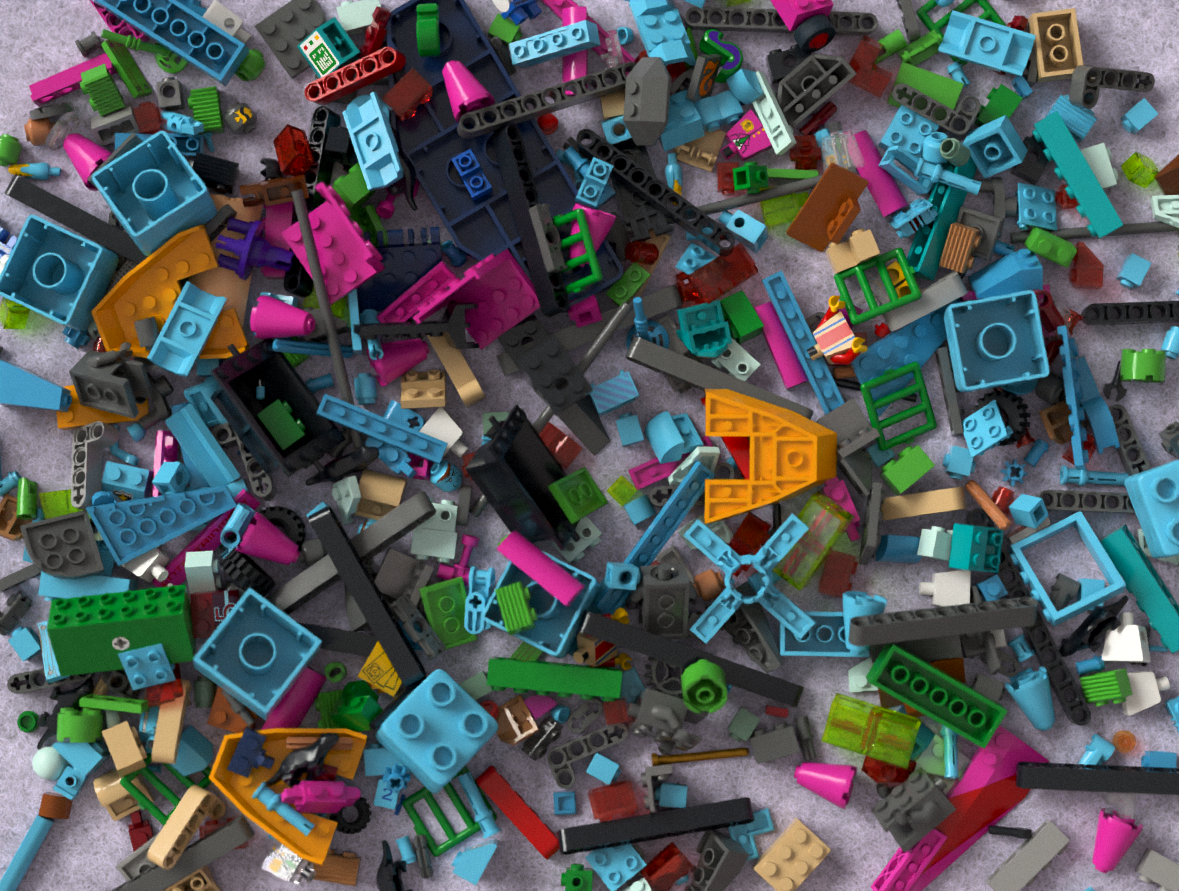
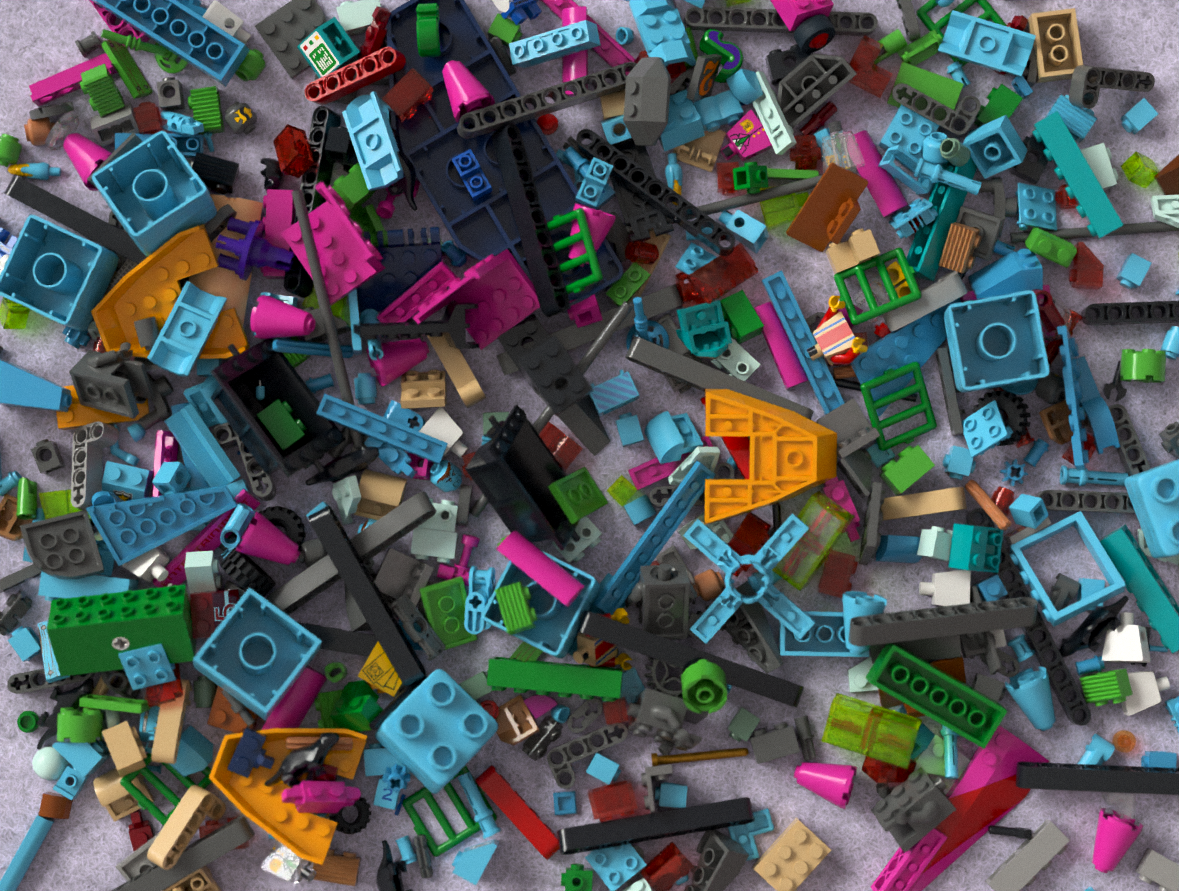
reddish brown plate [239,175,309,207] -> none
medium azure pin [252,781,315,836] -> none
dark grey piece [529,203,568,273] -> none
clear bracket [600,29,624,69] -> none
medium azure brick [604,562,640,590] -> none
dark red tile [764,705,789,718] -> none
none -> dark grey brick [31,439,65,474]

